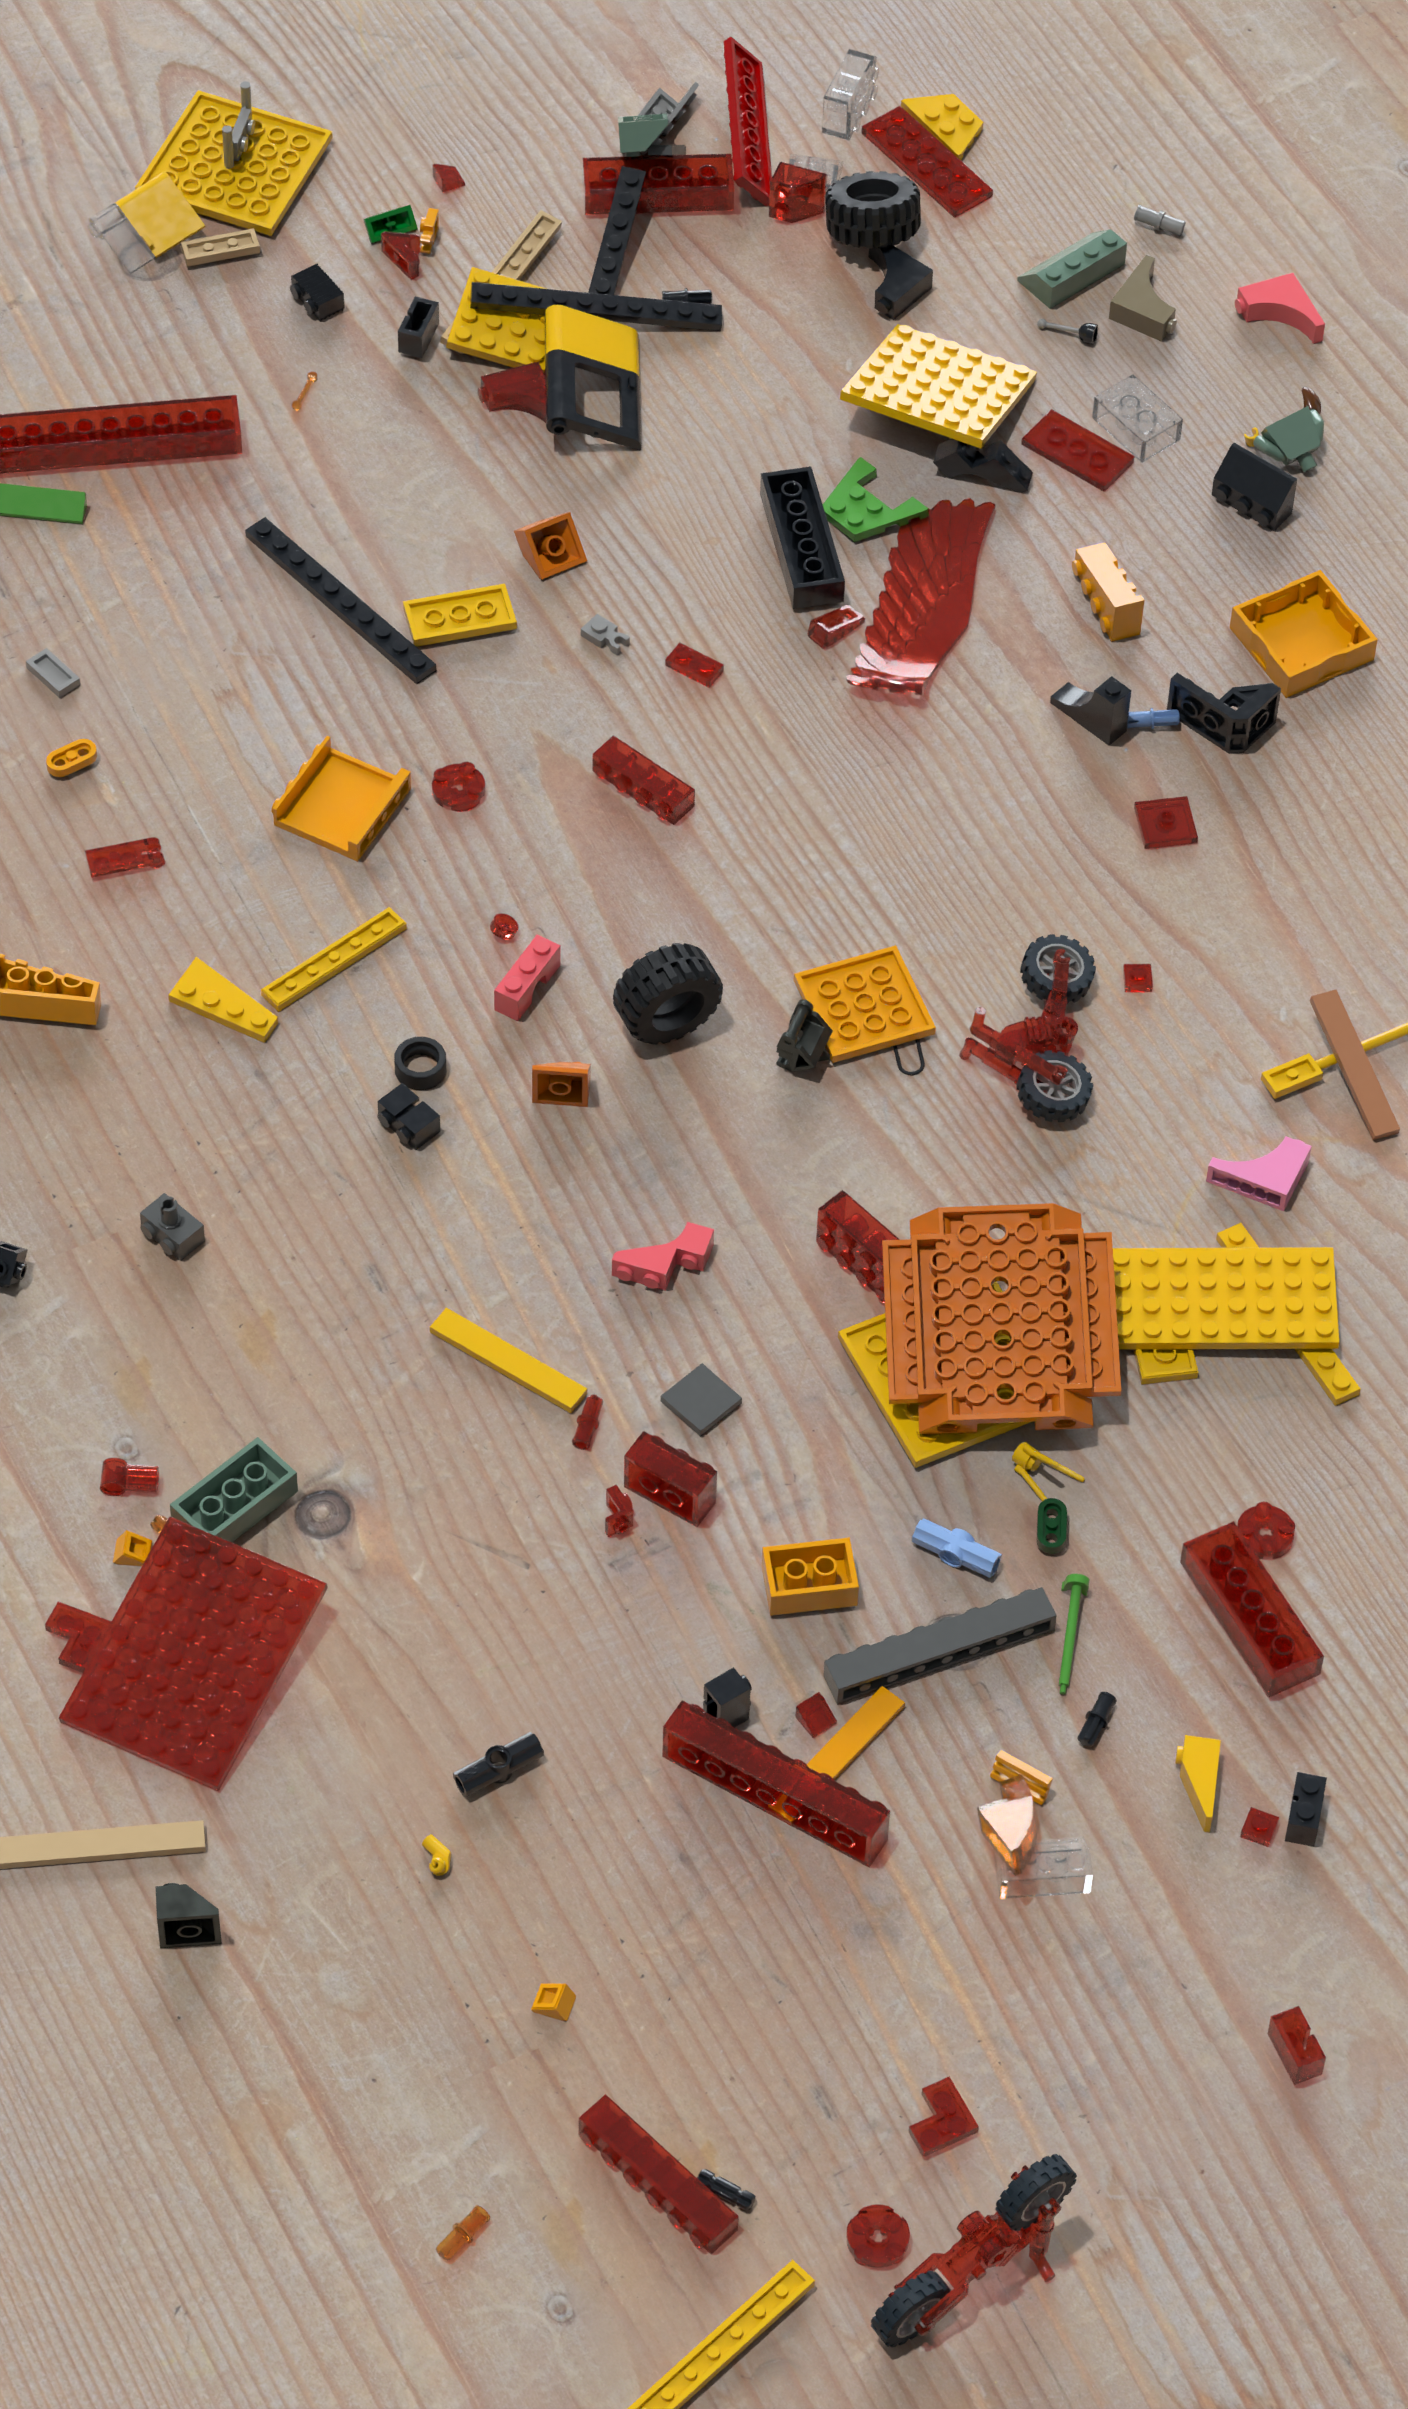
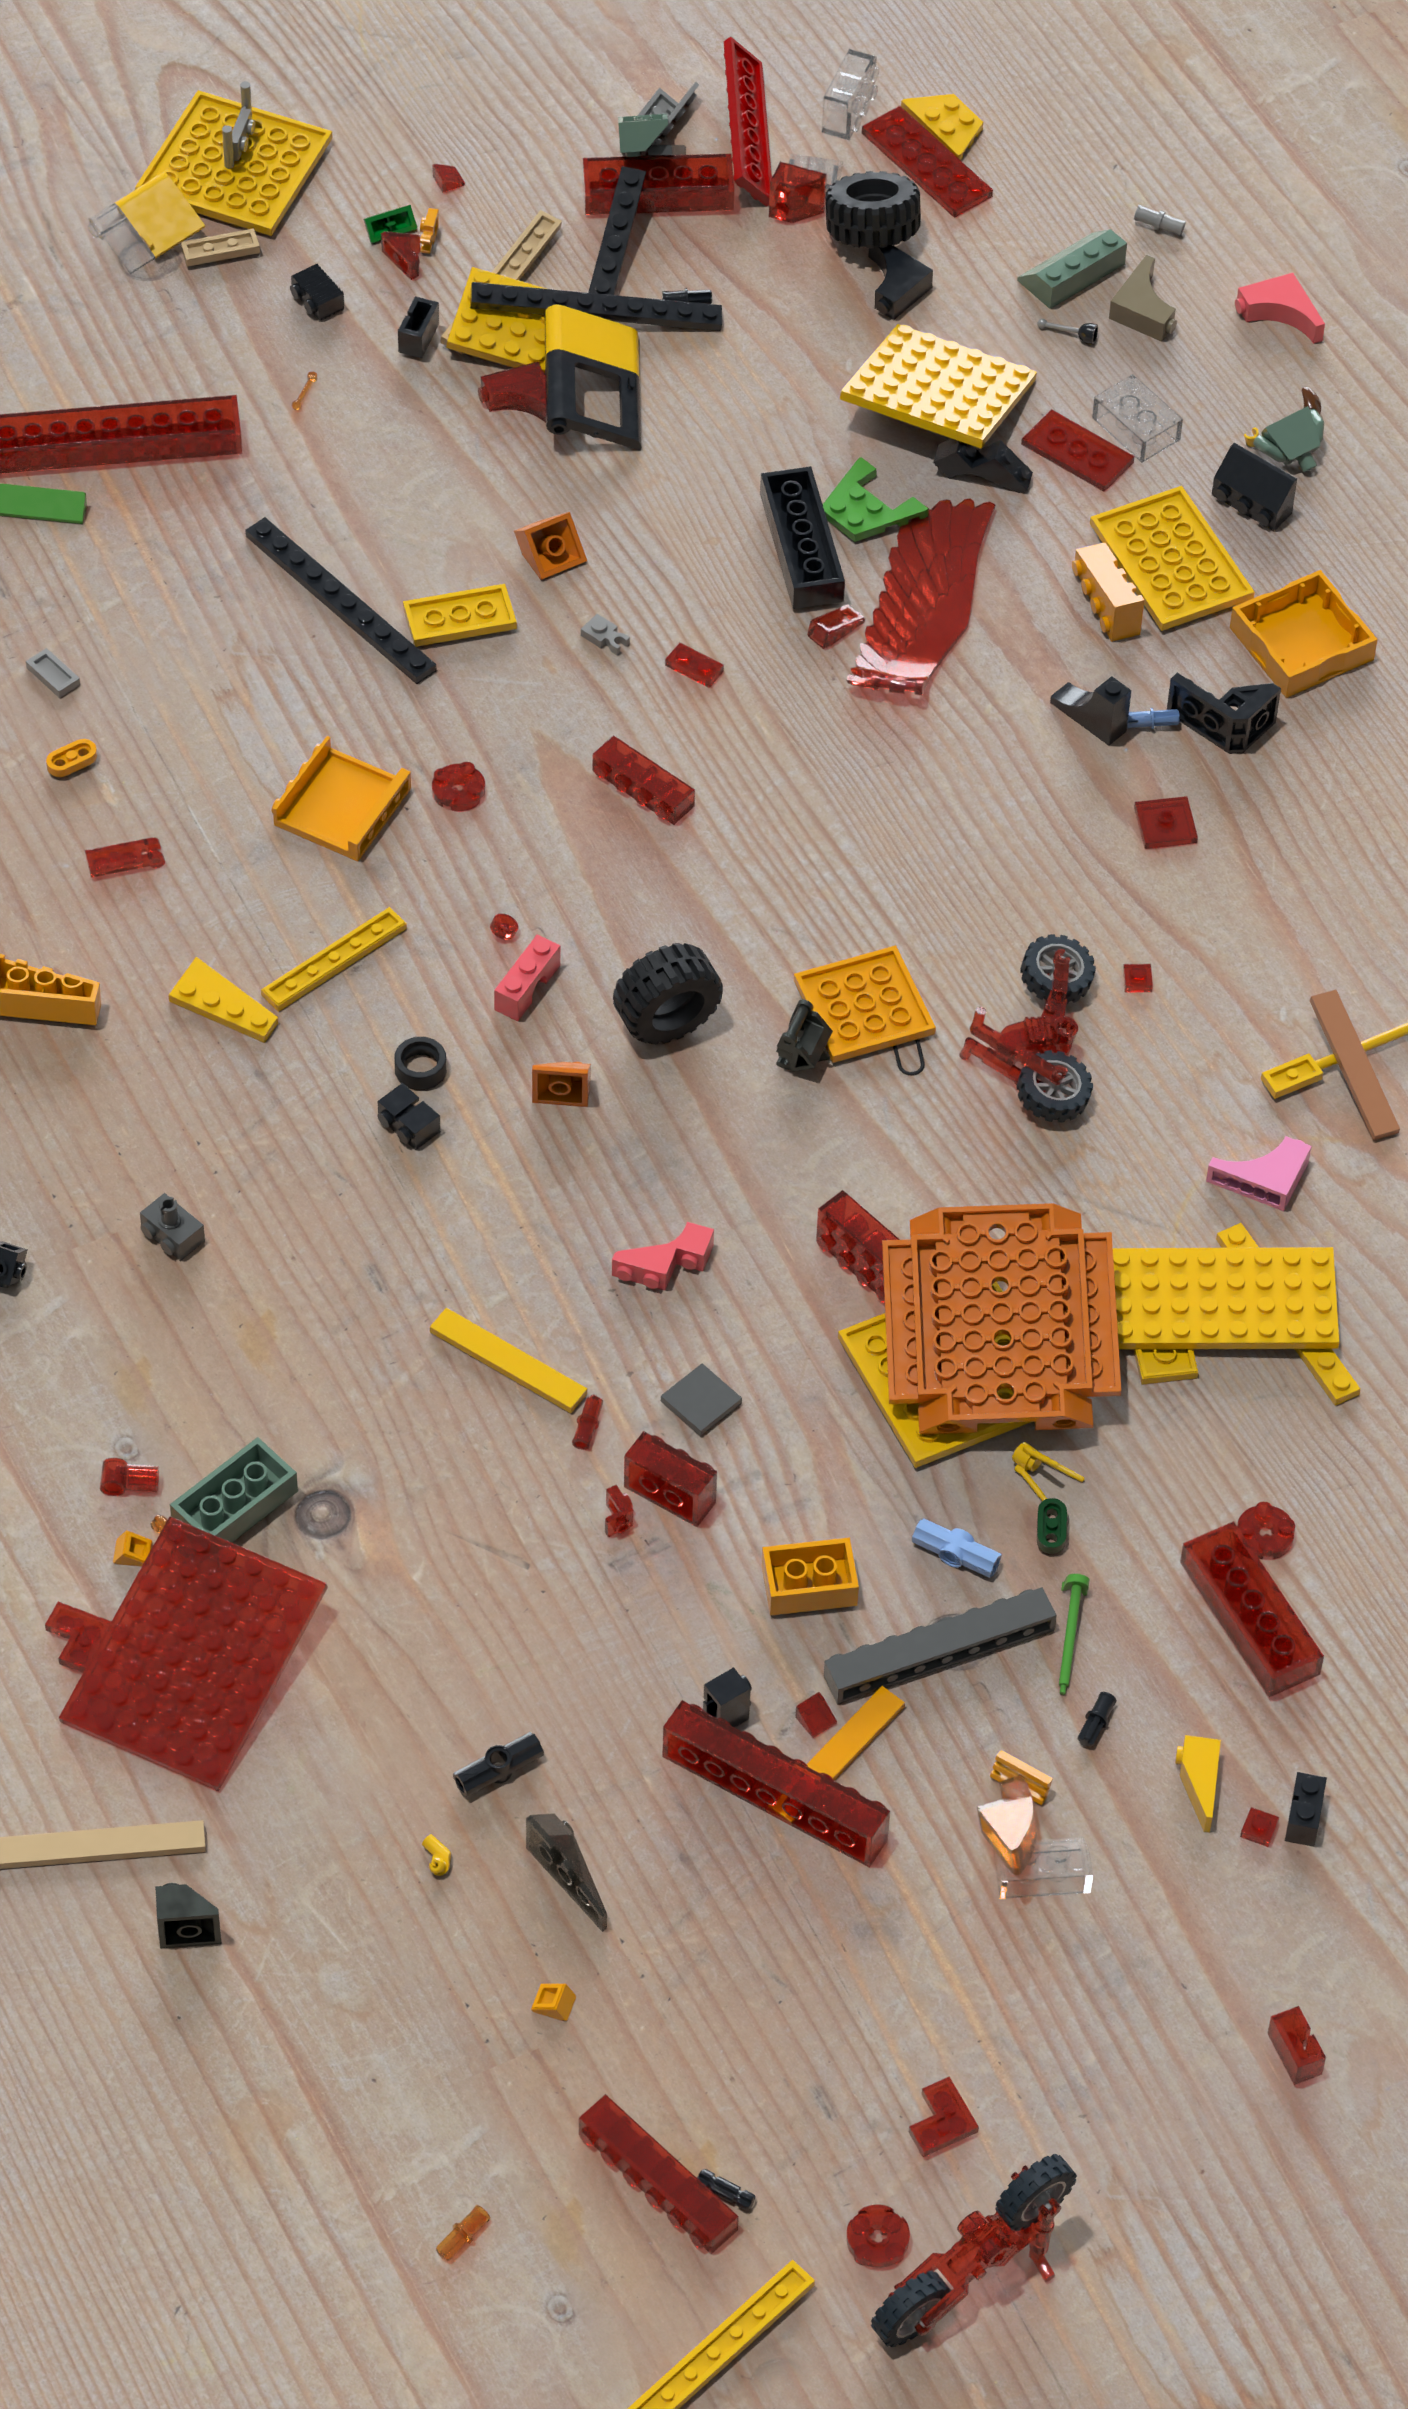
none -> clear smoke wedge [526,1813,607,1932]
none -> yellow plate [1090,486,1255,631]

